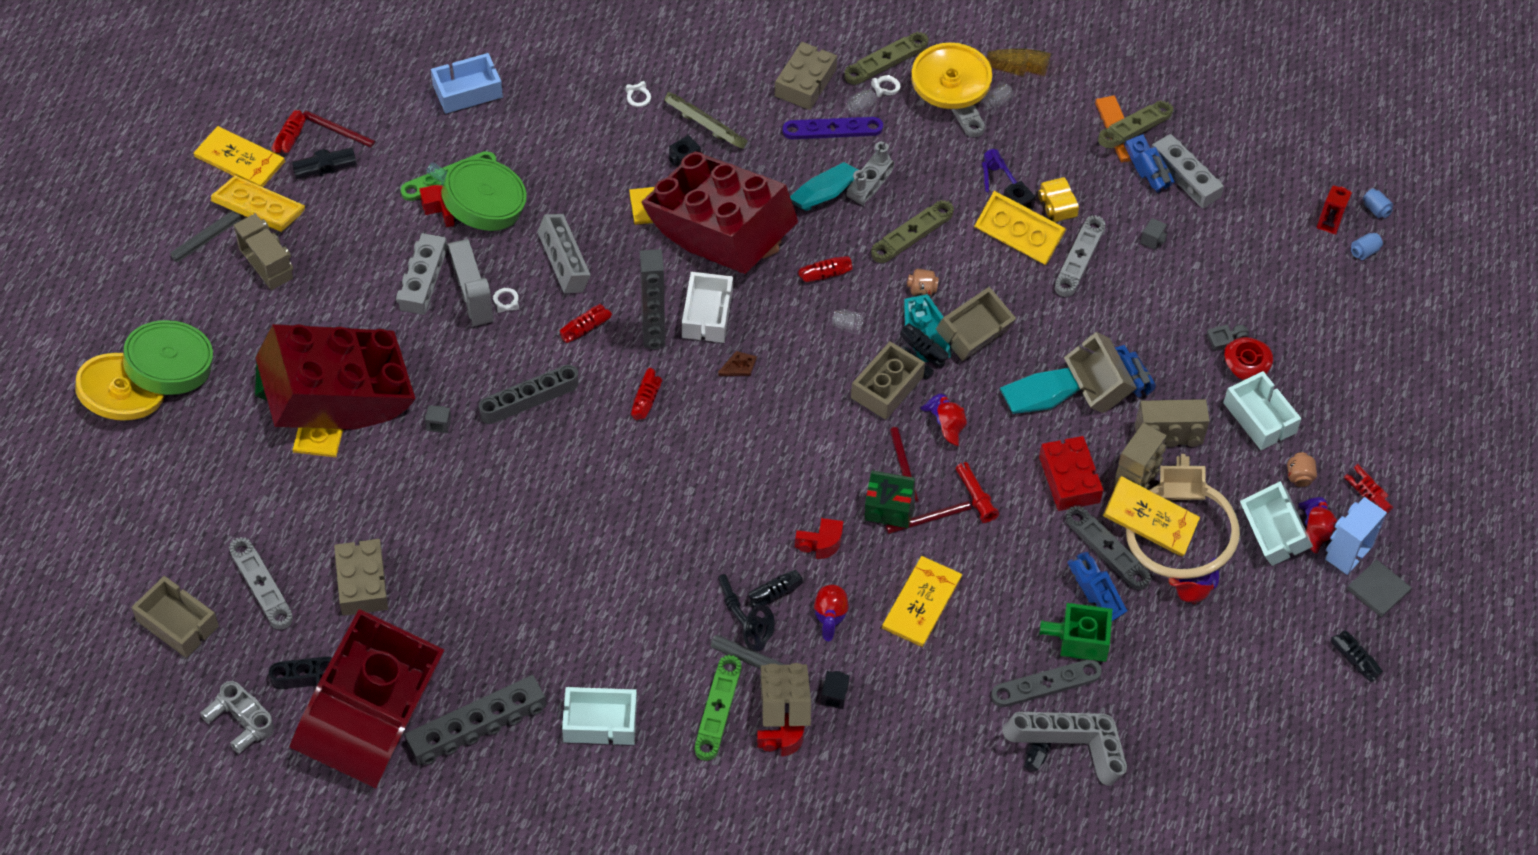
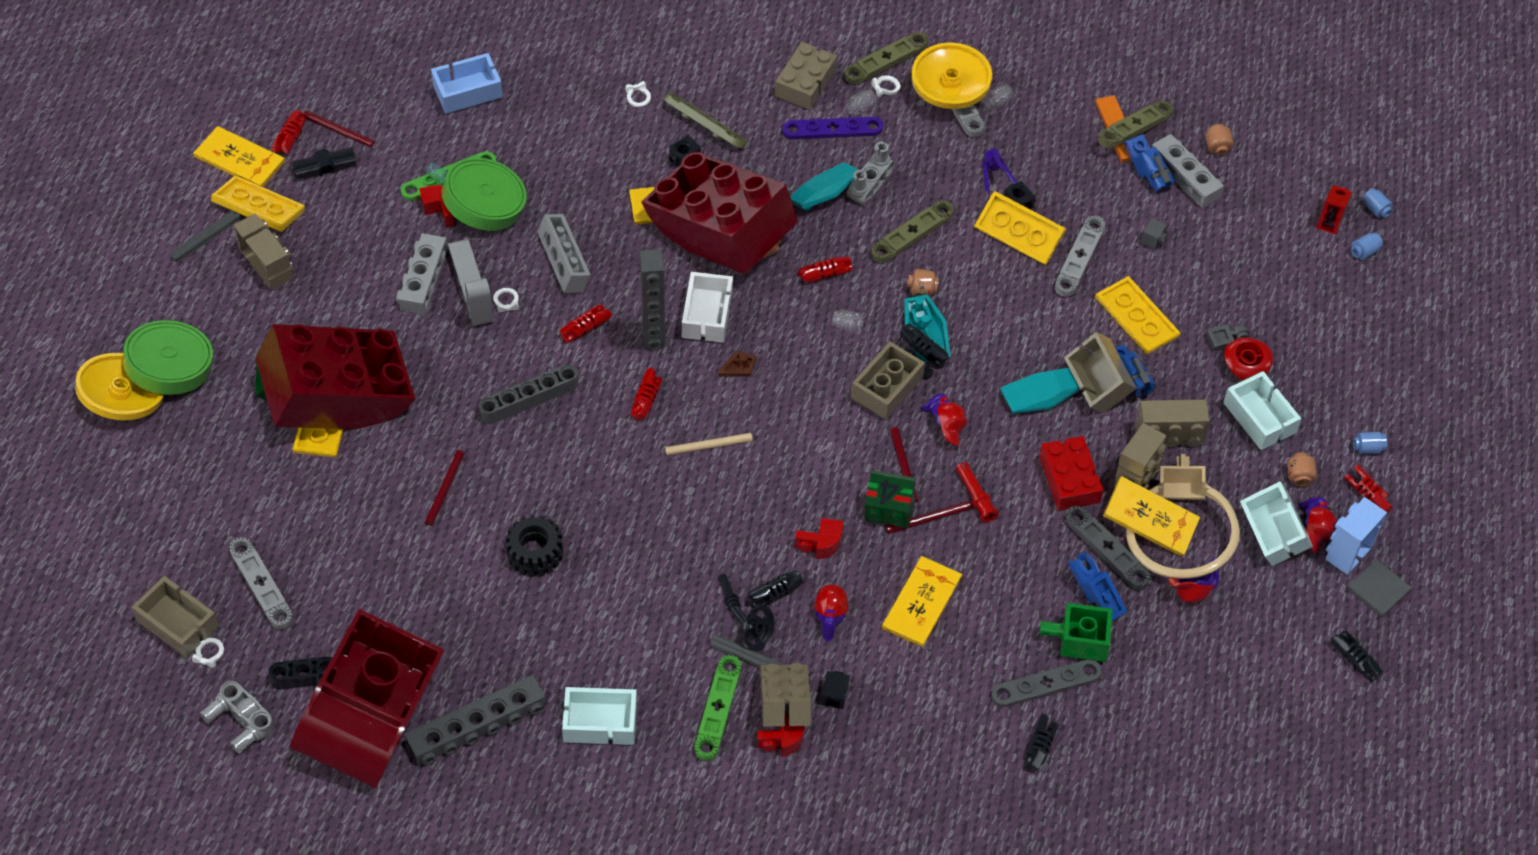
dark tan piece [334,539,388,616] -> none
dark grey plate [425,406,452,433] -> none
dark tan piece [936,287,1016,361] -> none
clear yellow slope [987,49,1051,77] -> none
light grey beam [1003,712,1127,786] -> none
yellow brick [1038,177,1079,222] -> none
none -> white piece [192,638,224,668]
none -> dark red bar [424,450,465,526]
none -> black tyre [505,515,563,577]
none -> tan bar [665,433,753,456]
none -> yellow tile [1095,276,1181,355]
none -> nougat head [1205,124,1234,156]
none -> medium blue brick [1353,432,1387,454]

